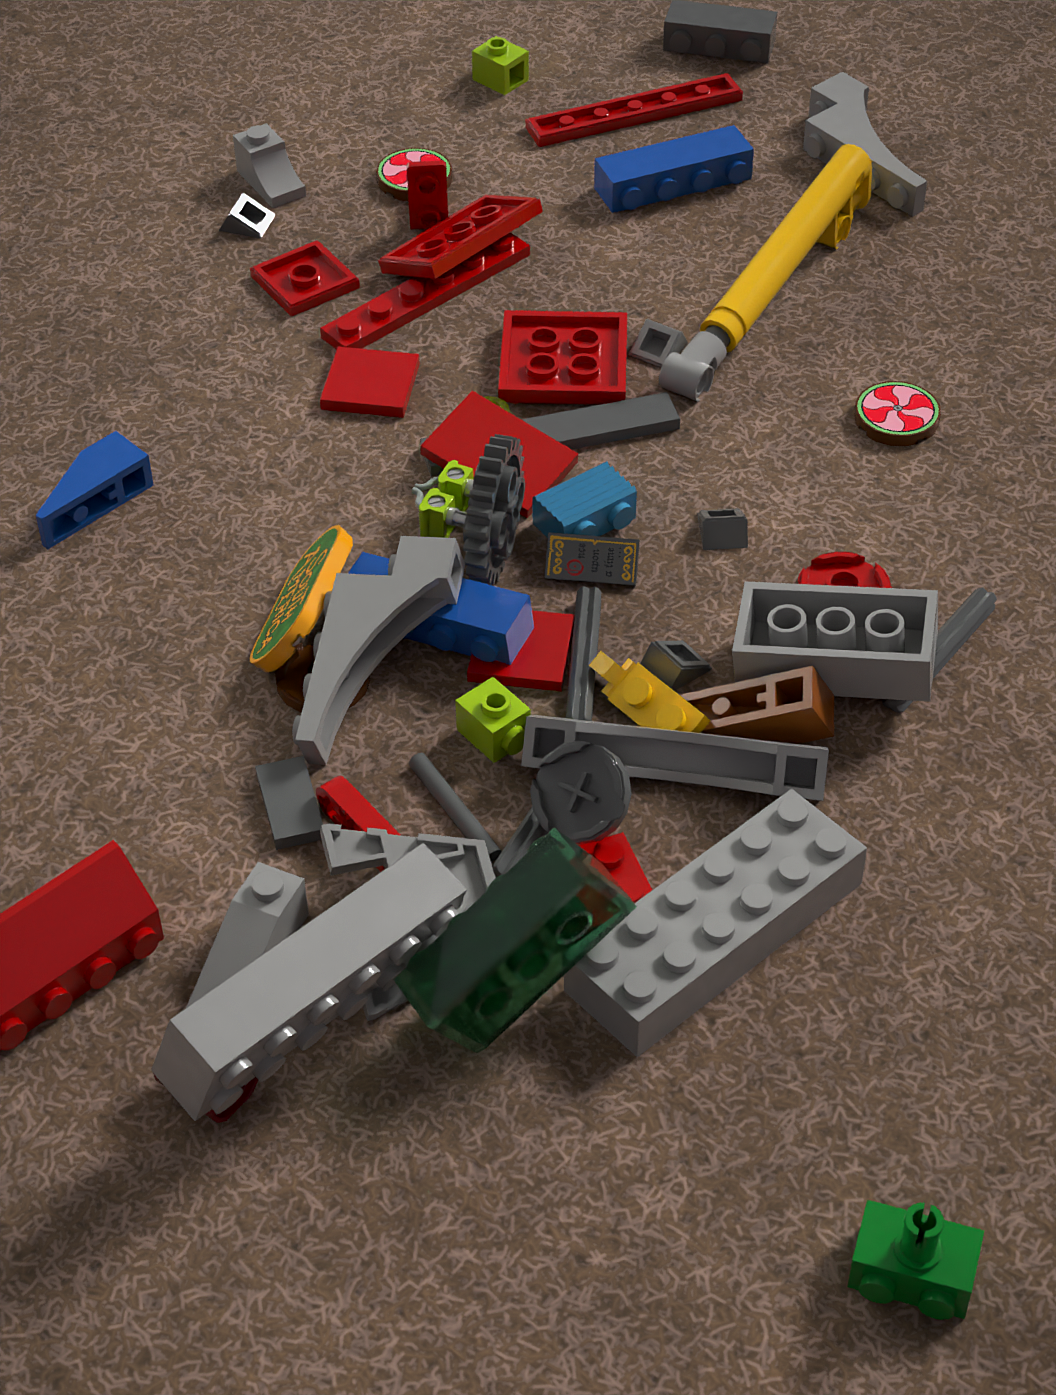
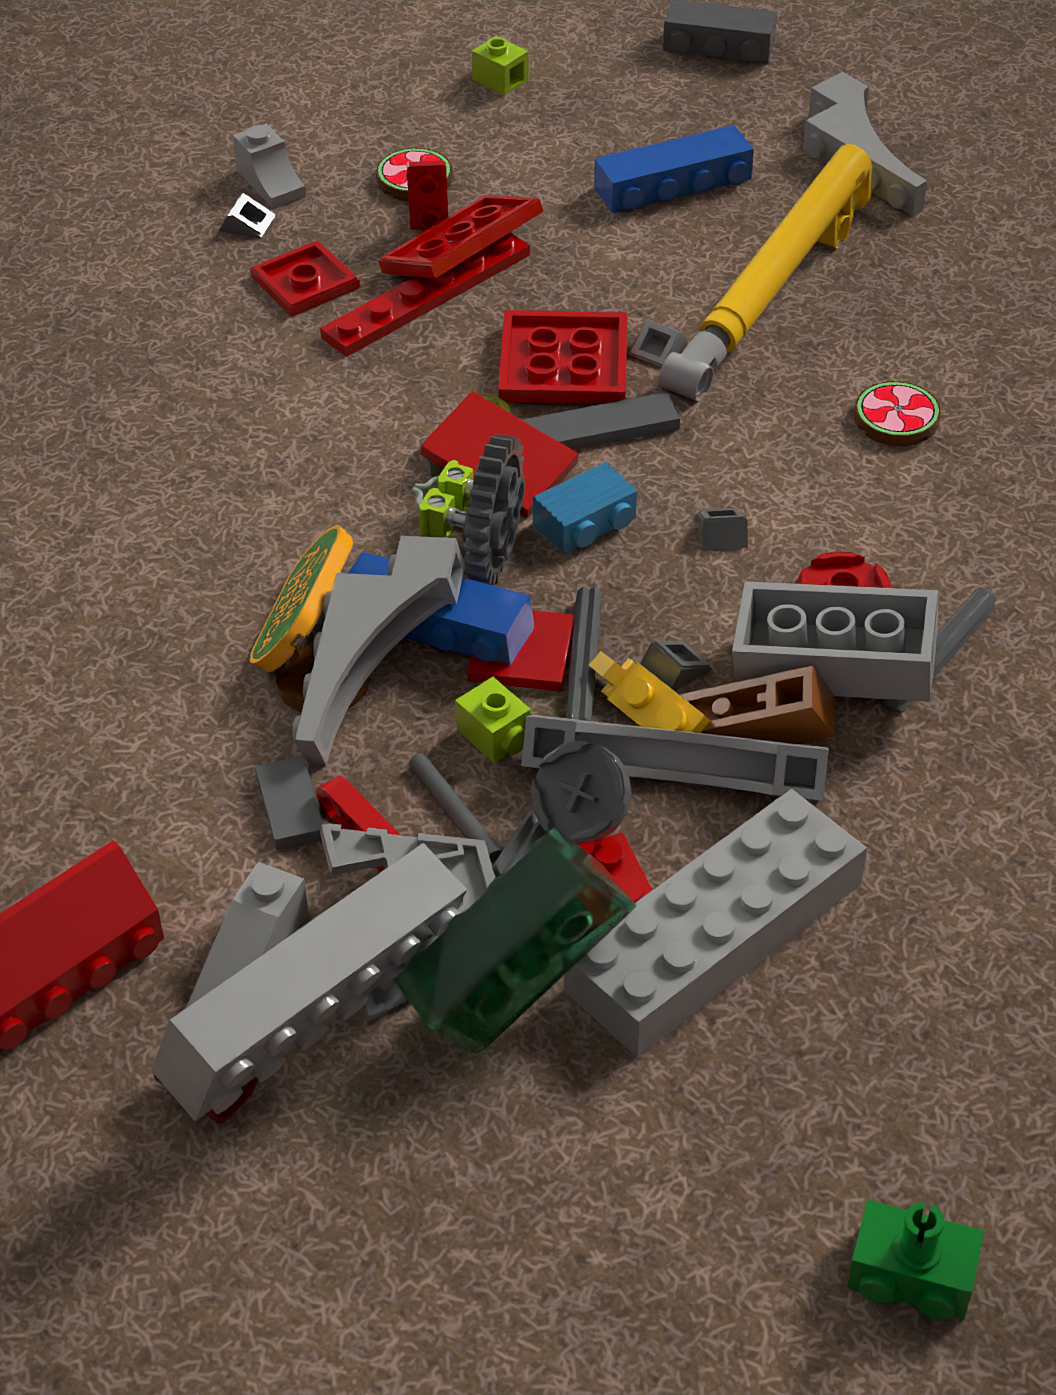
blue slope [36,431,154,549] -> none
red tile [320,347,420,418] -> none
red tile [525,73,743,147] -> none
dark grey tile [544,532,640,586] -> none

